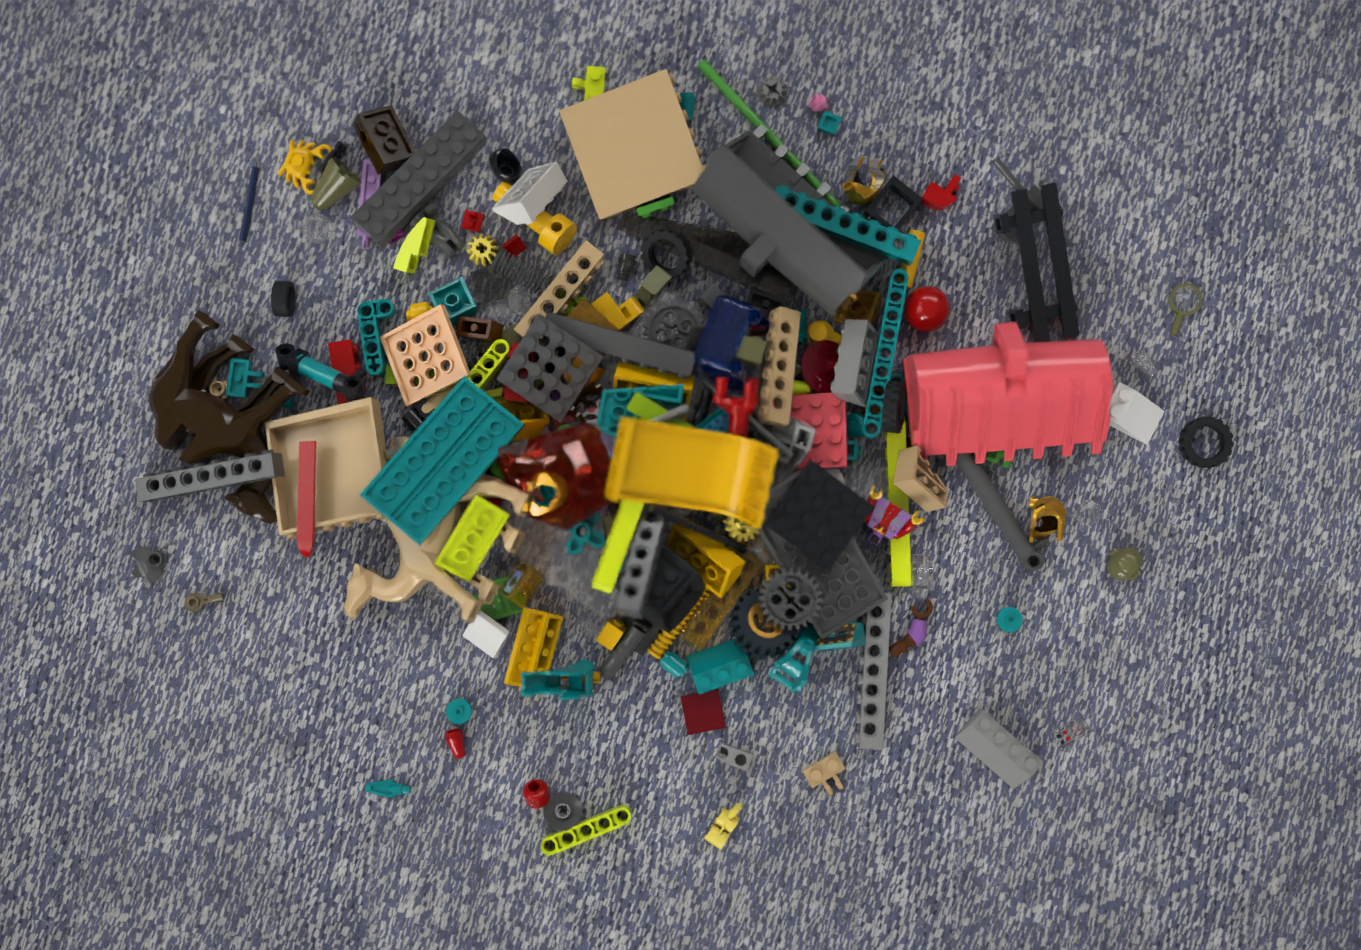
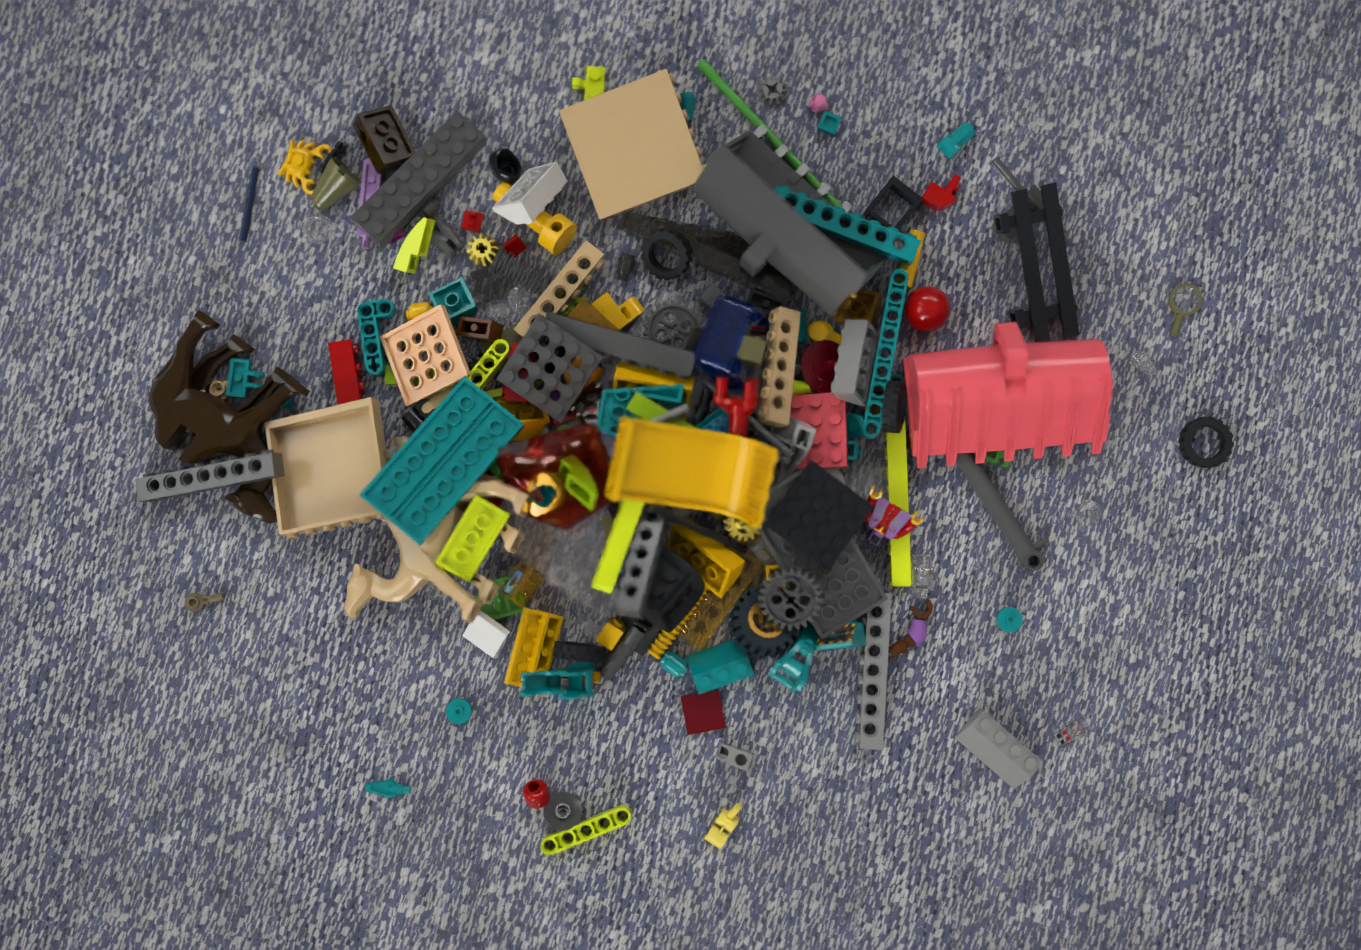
dark grey plate [131,547,167,584] -> none
black tyre [271,281,296,317] -> none
black piece [275,343,365,402] -> none
red piece [297,441,316,558] -> none
red cone [444,728,466,759] -> none
teal plant [559,508,606,555] -> none
bright green plate [635,196,675,218] -> none
olive slope [635,265,672,307] -> none
tan hinge [802,751,846,796] -> none
pearl gold piece [842,156,885,206] -> none
tan wedge [893,446,948,512] -> none
pearl gold piece [1029,496,1067,543] -> none
olive plant [1107,547,1144,582] -> none
white slope [1109,382,1165,445] -> none
none -> black tyre [553,641,606,663]
none -> lime slope [558,455,598,510]
none -> teal piece [937,122,976,160]

